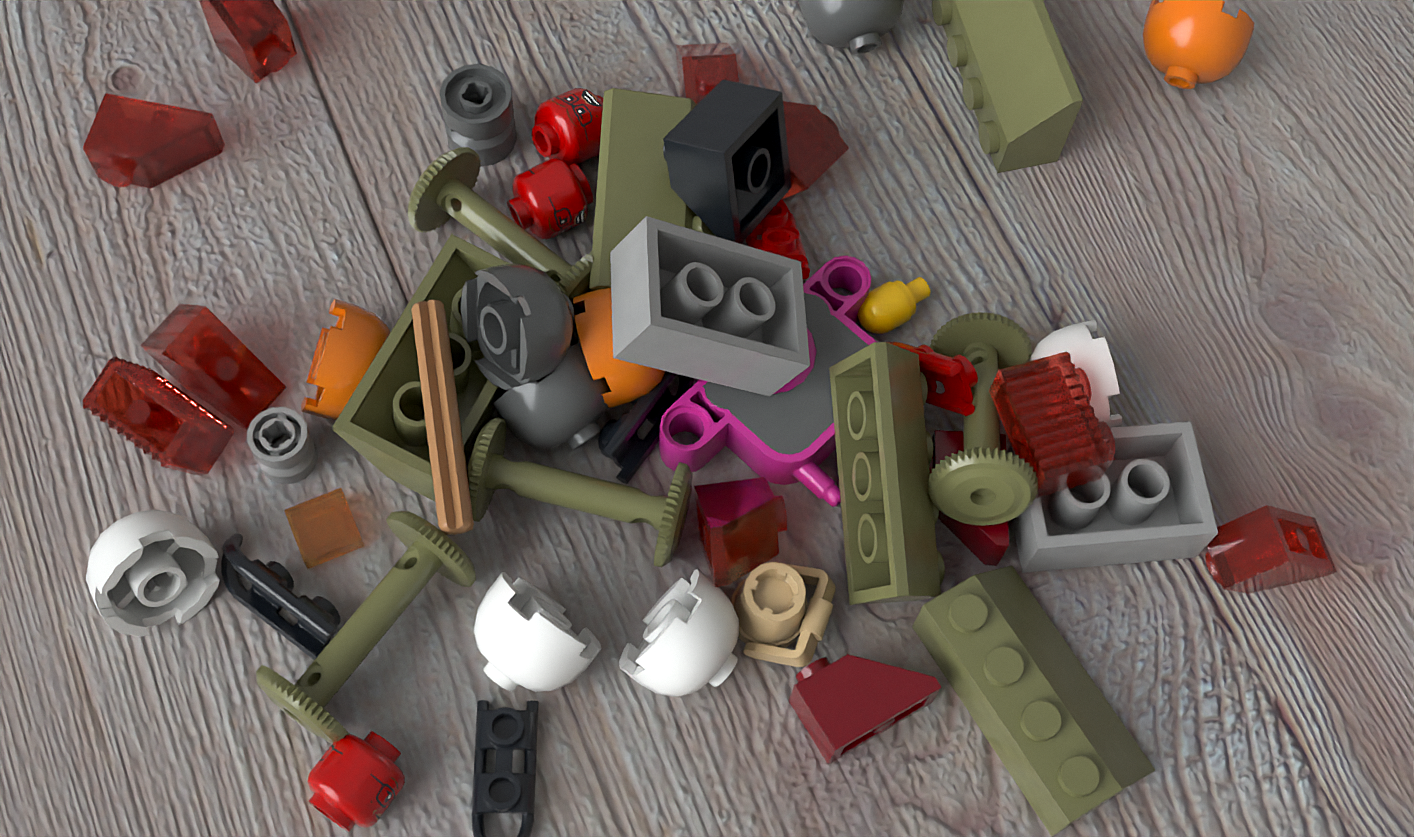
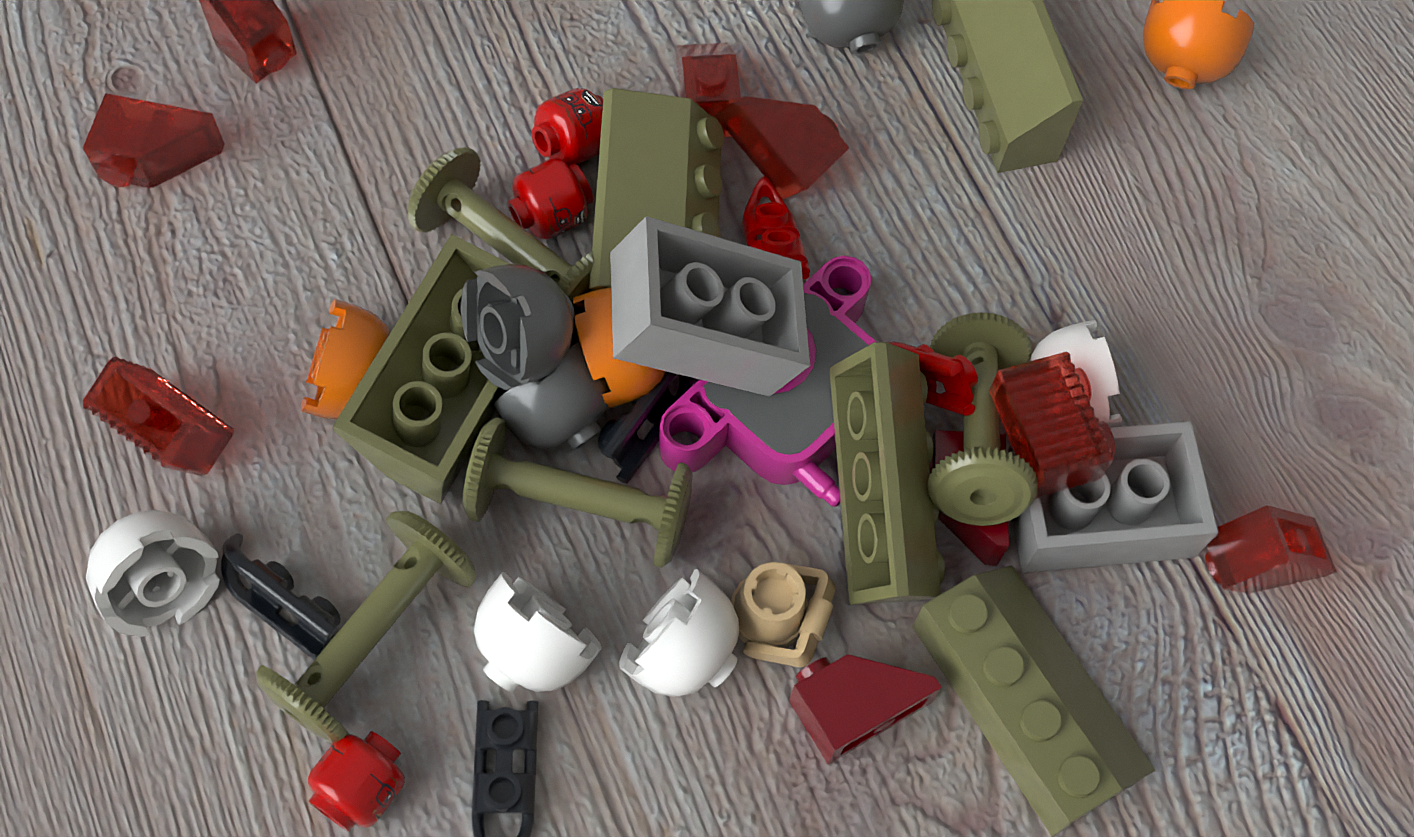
clear red slope [140,304,286,430] -> none
light grey wheel [247,407,318,484] -> none
clear orange tile [284,488,365,569] -> none
medium nougat axle [411,300,474,535] -> none
dark grey wheel [439,64,517,167] -> none
black slope [663,79,792,244] -> none
clear red slope [694,477,787,587] -> none
yellow cylinder [857,277,931,334] -> none

